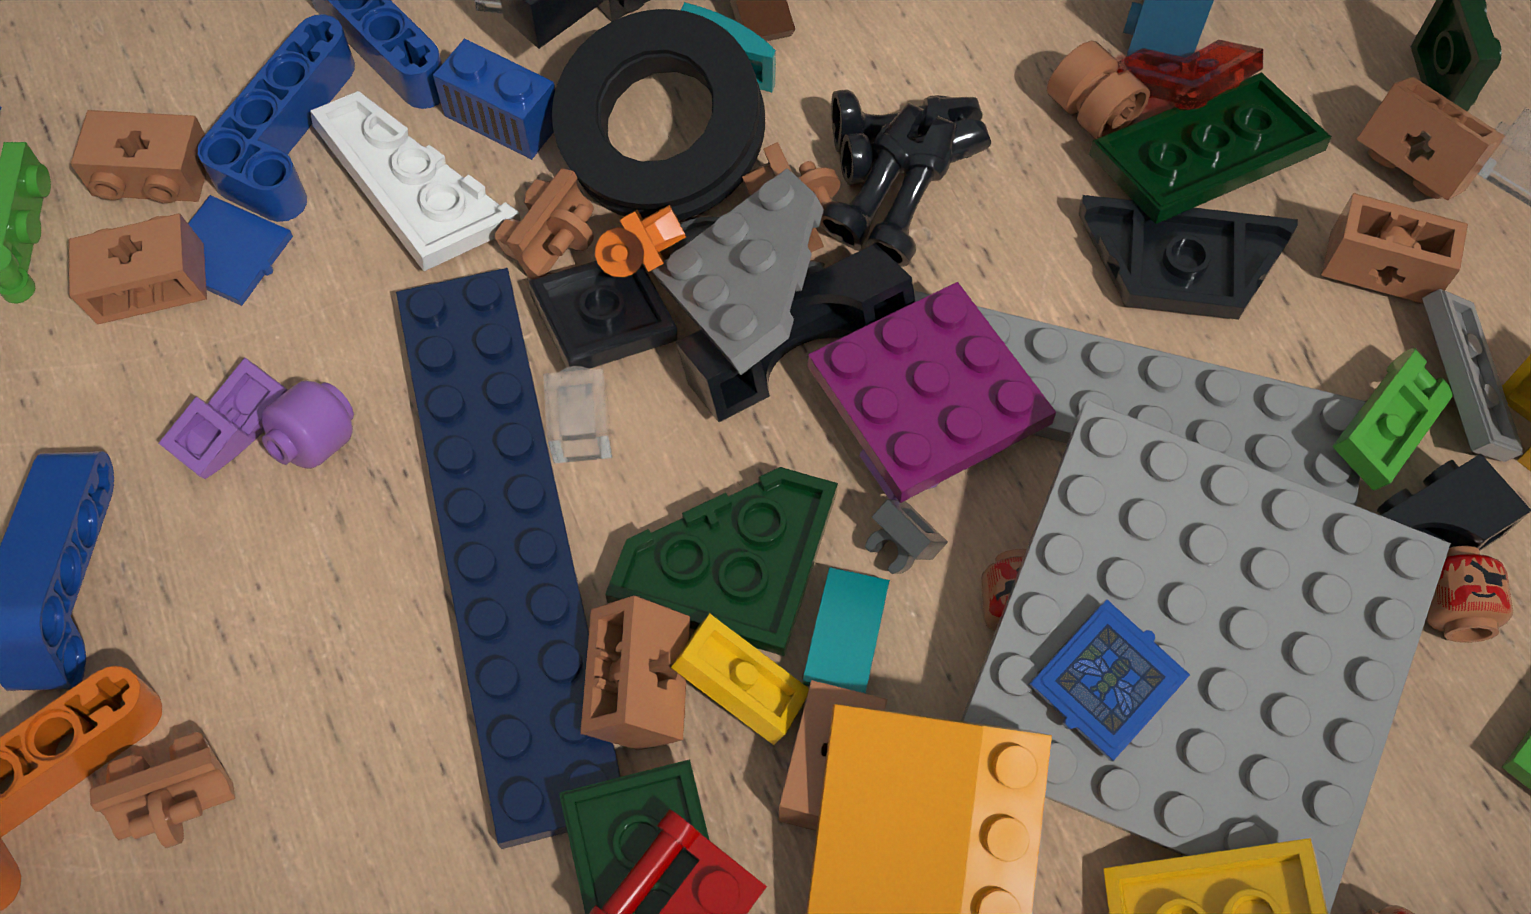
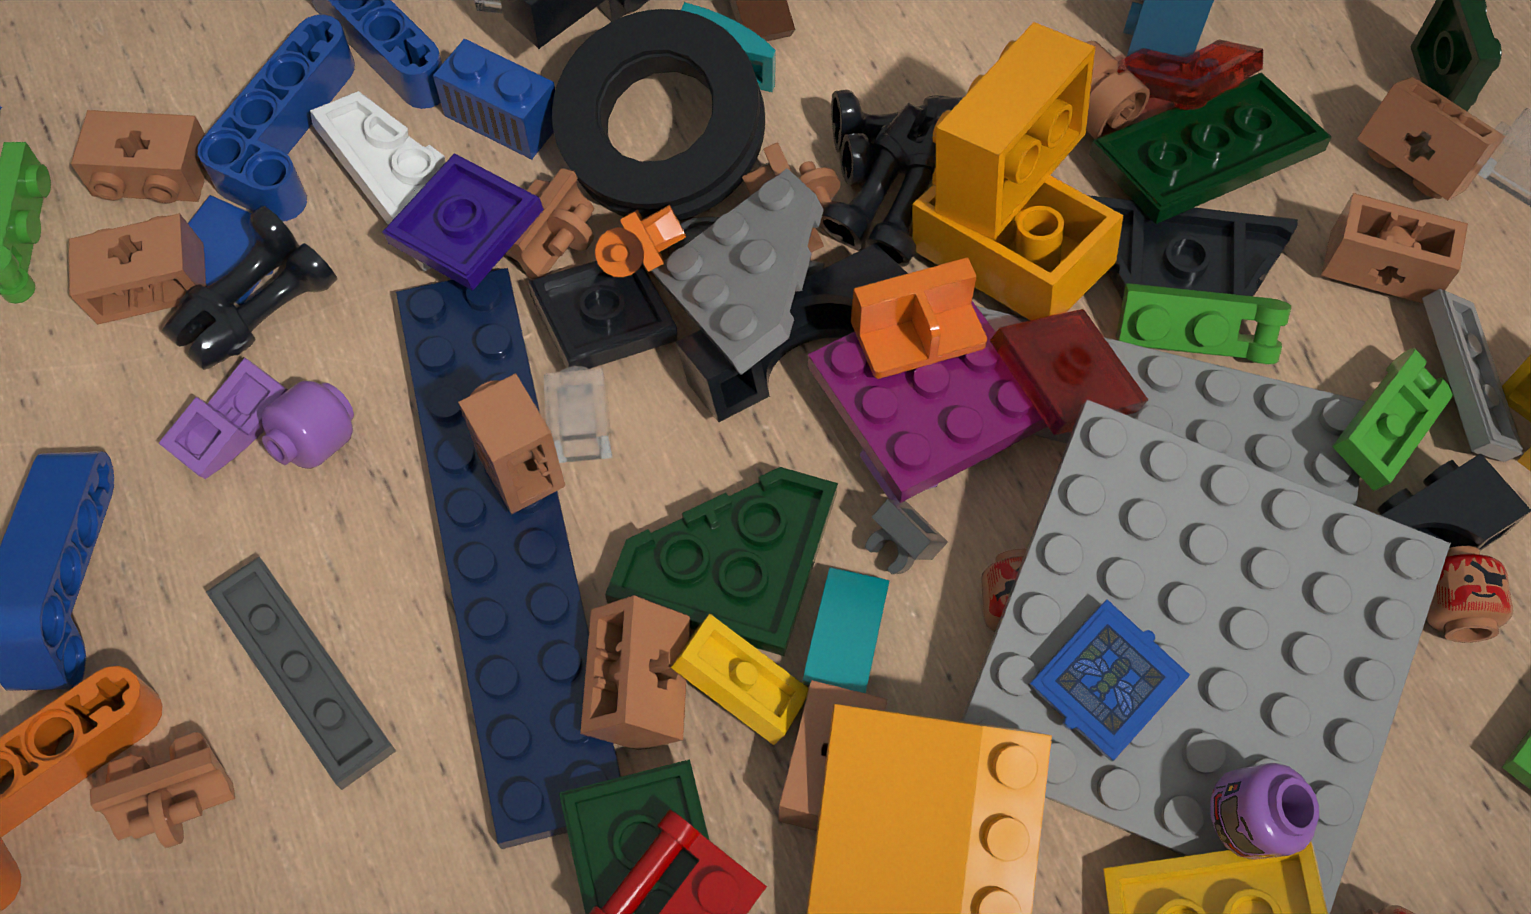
none -> black piece [162,205,337,370]
none -> dark grey tile [206,556,396,790]
none -> dark purple plate [382,153,544,291]
none -> nougat brick [458,373,565,515]
none -> orange panel [851,257,987,379]
none -> light orange brick [912,175,1123,331]
none -> light orange brick [932,22,1095,240]
none -> clear red plate [990,309,1148,436]
none -> bright green plate [1116,283,1291,364]
none -> medium lavender head [1210,762,1319,859]

